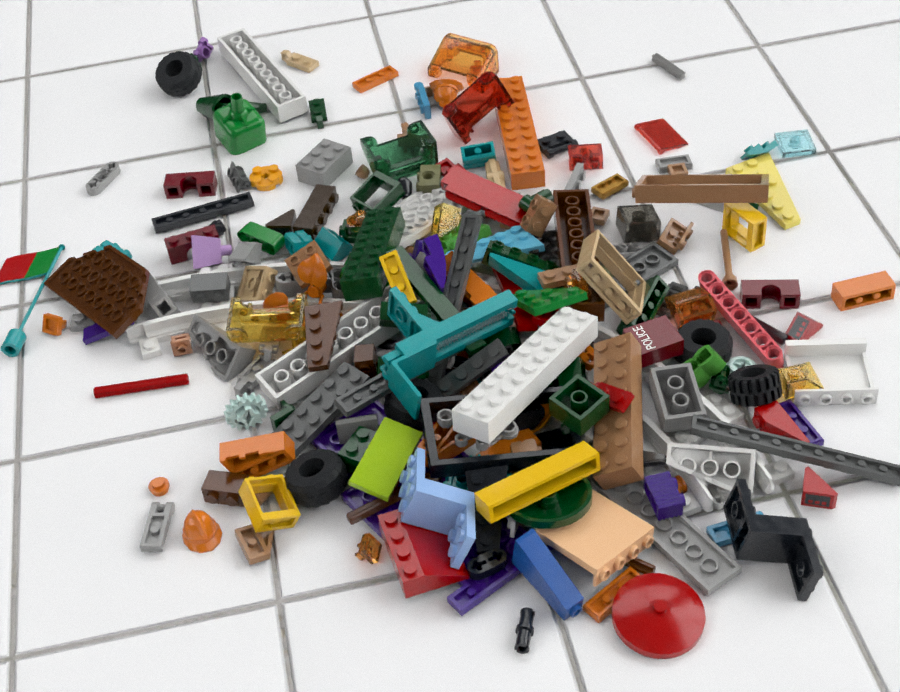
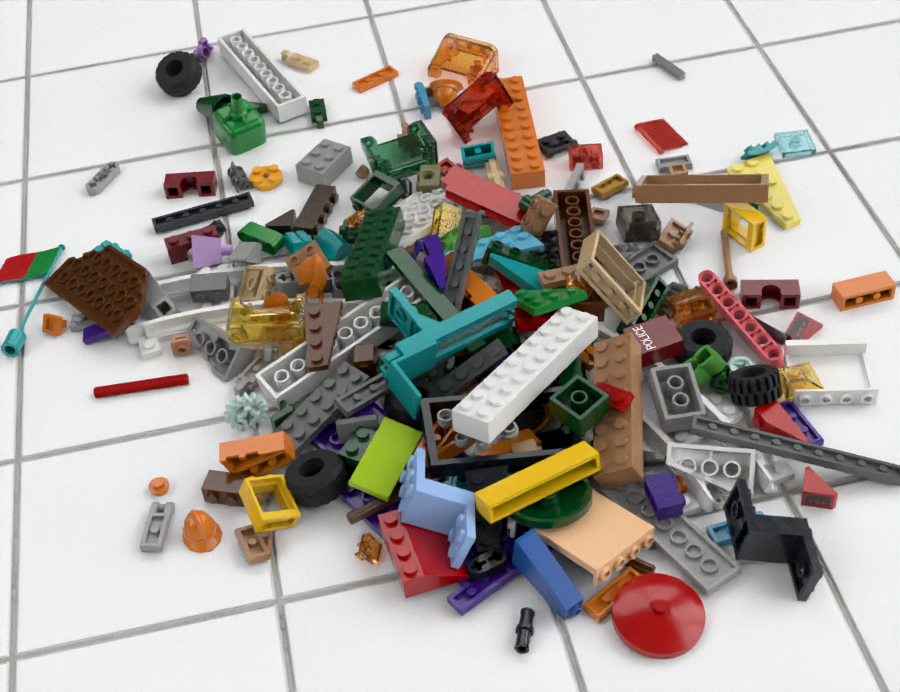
yellow plate [379,250,418,303] -> none

